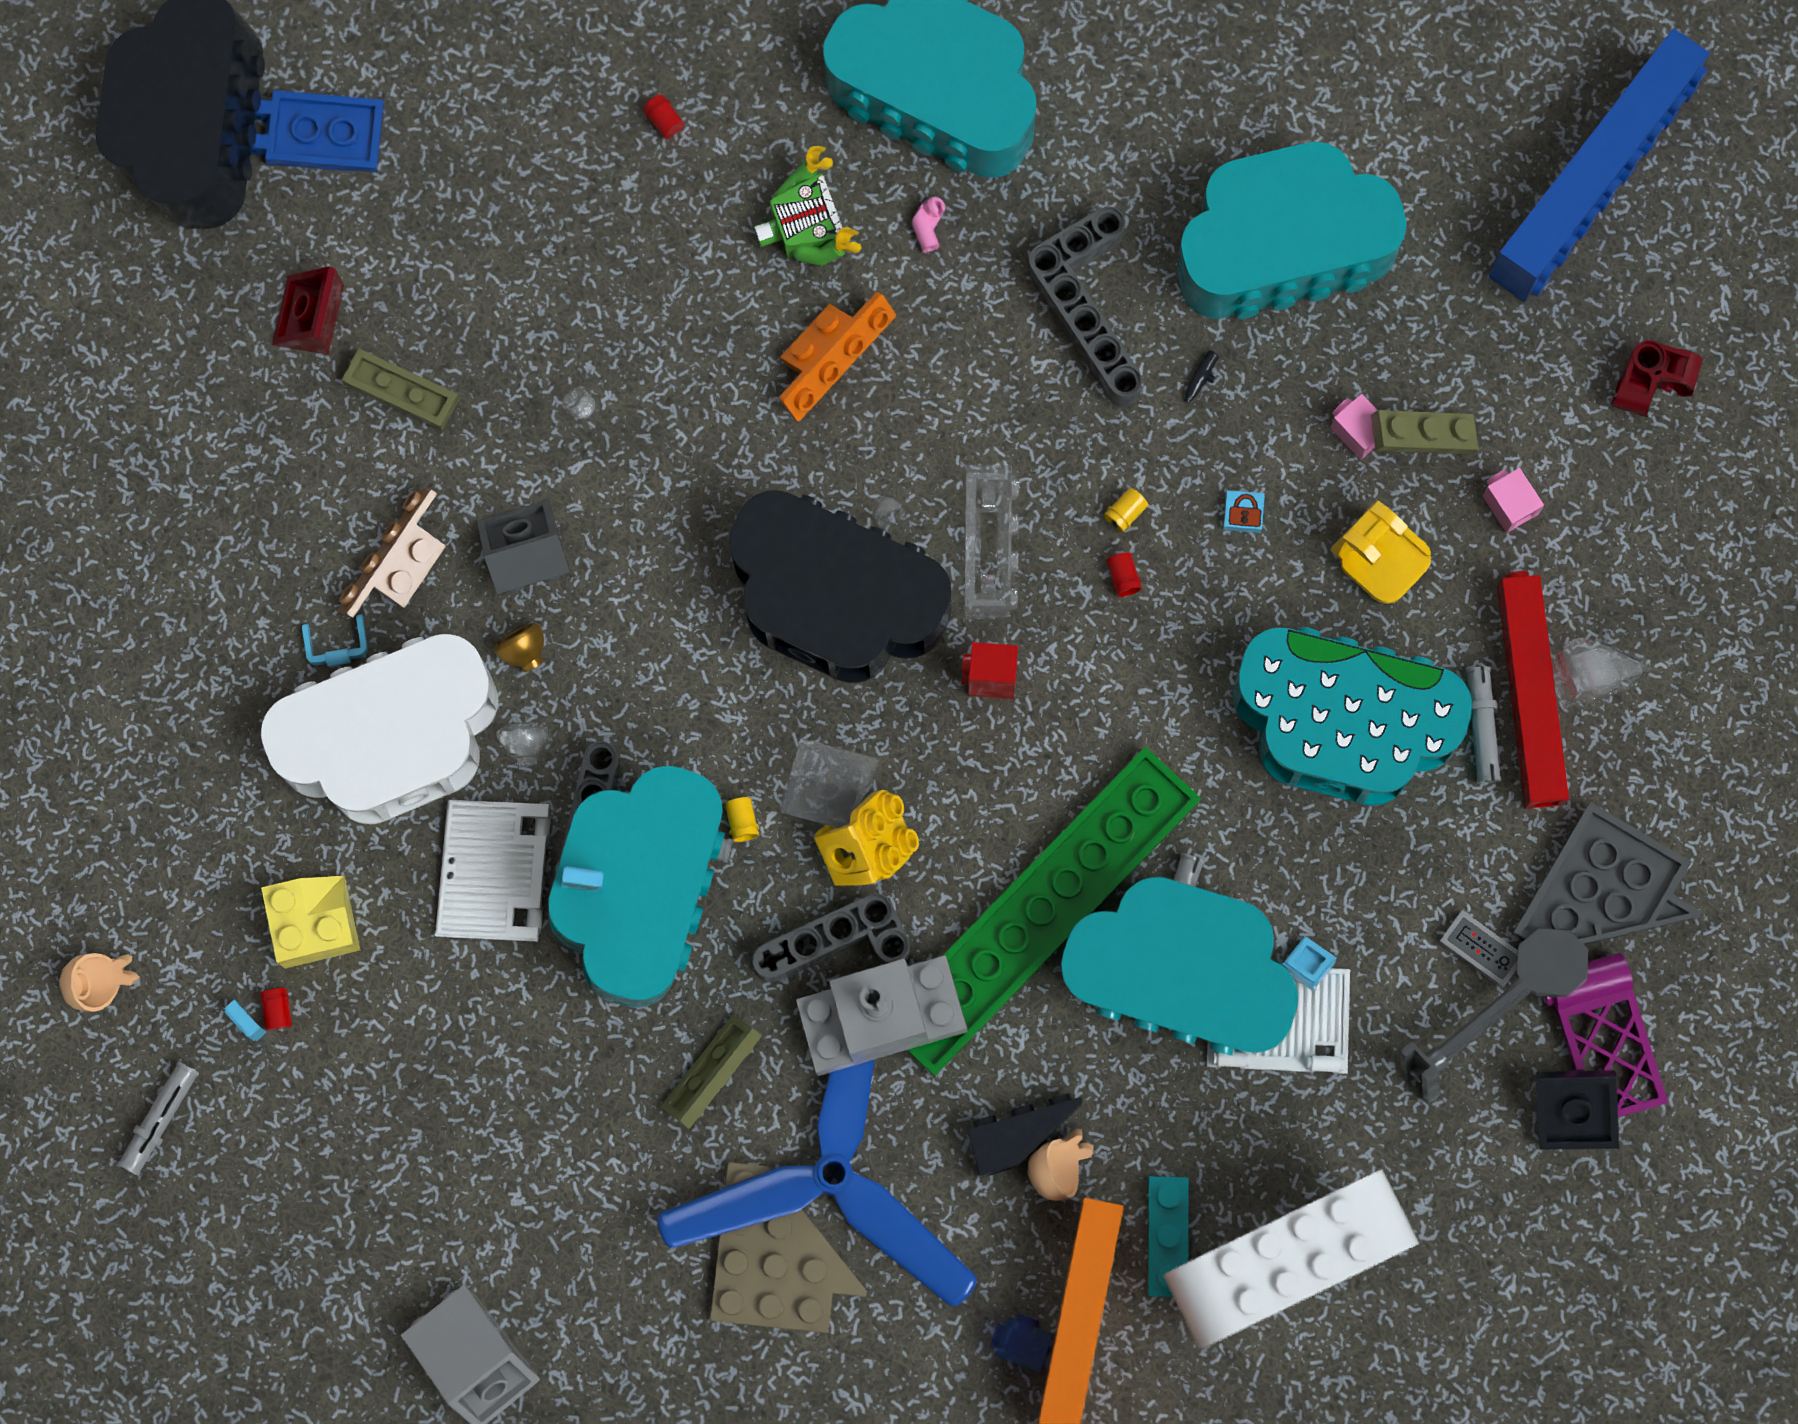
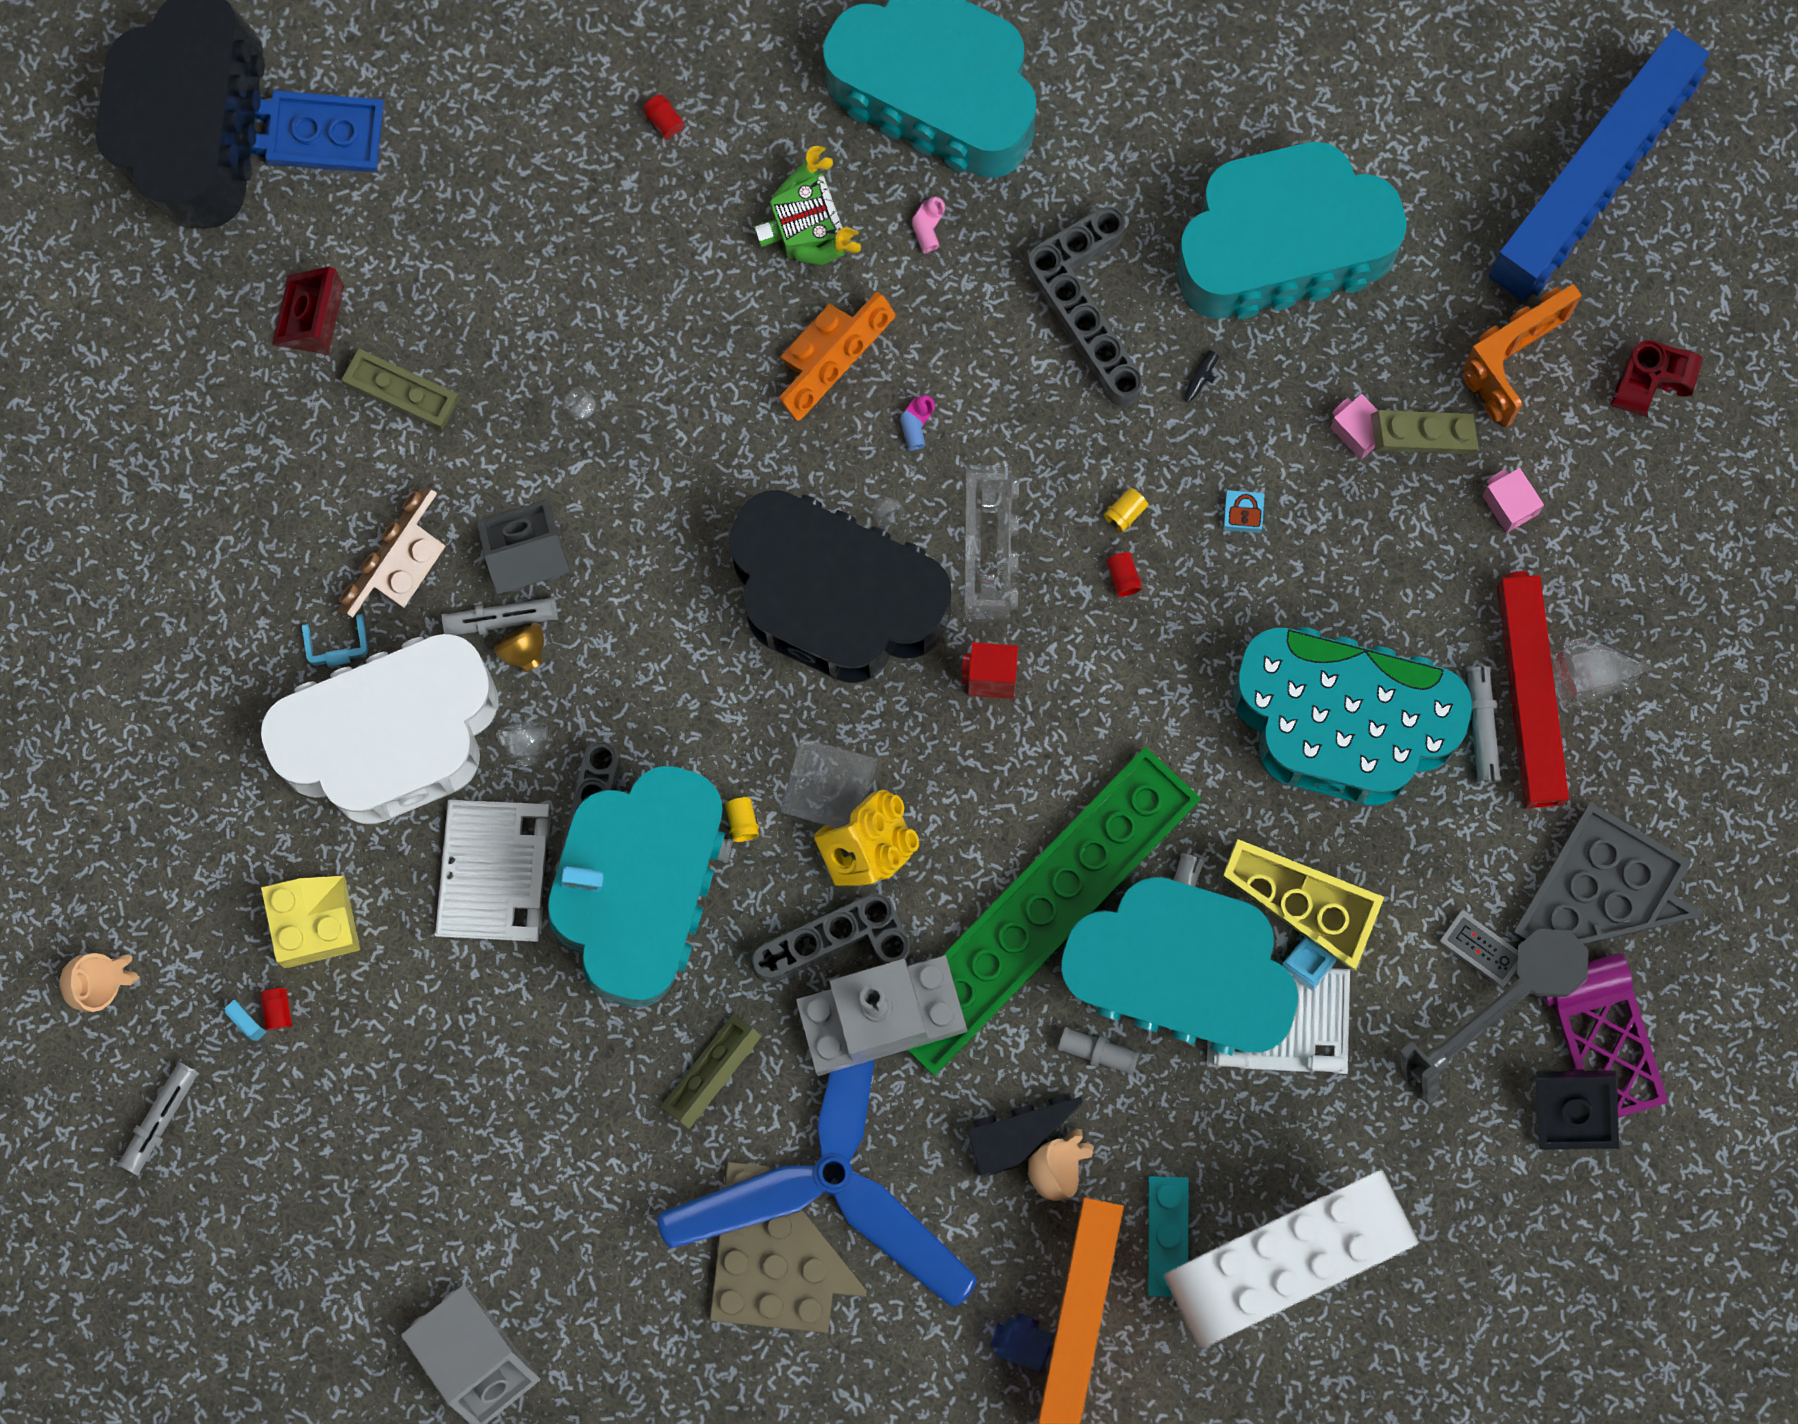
yellow piece [1331,500,1431,604] -> none
none -> light grey pin [441,596,558,635]
none -> arm [900,395,935,451]
none -> light grey pin [1058,1027,1140,1075]
none -> light yellow wedge [1222,839,1384,971]
none -> orange bracket [1463,283,1582,428]

